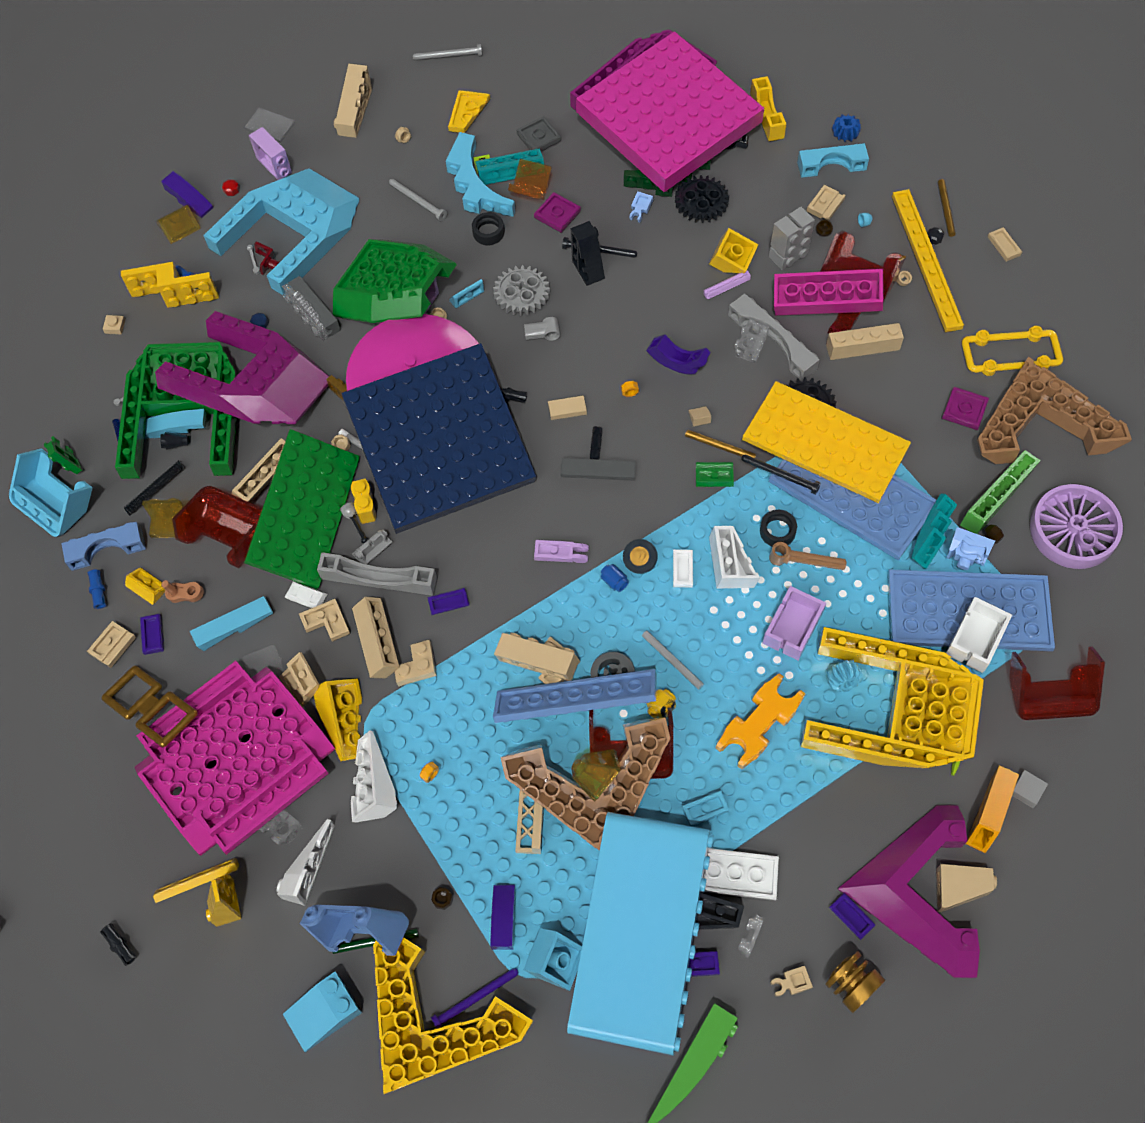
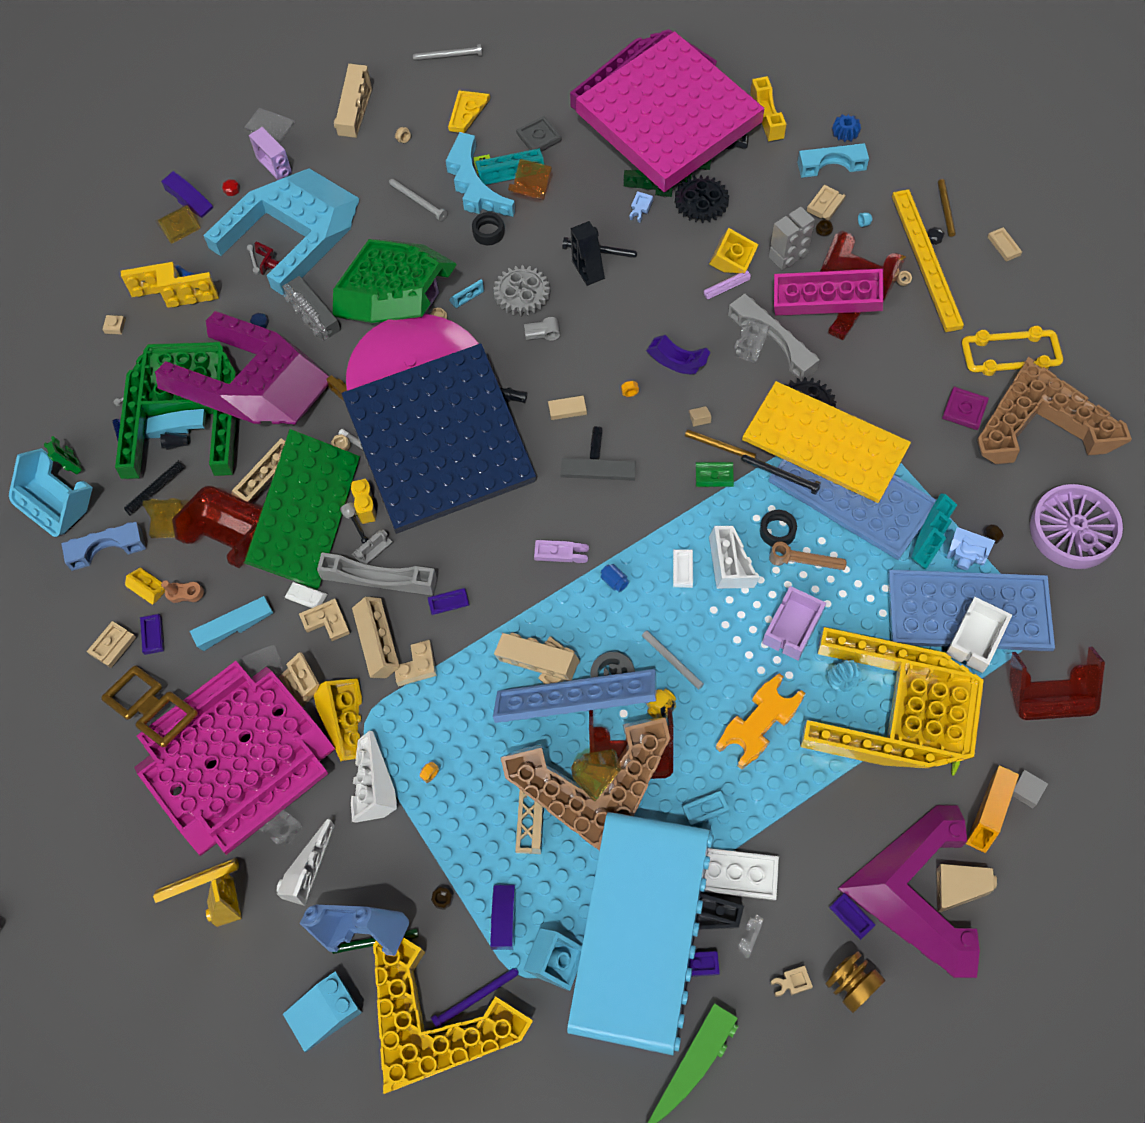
blue pin [87,569,106,609] -> none
black pin [100,923,137,966] -> none
magenta plate [534,192,581,232] -> none
black wheel [623,539,658,574] -> none
tan brick [826,323,904,360] -> none
bright green slope [960,450,1041,534] -> none

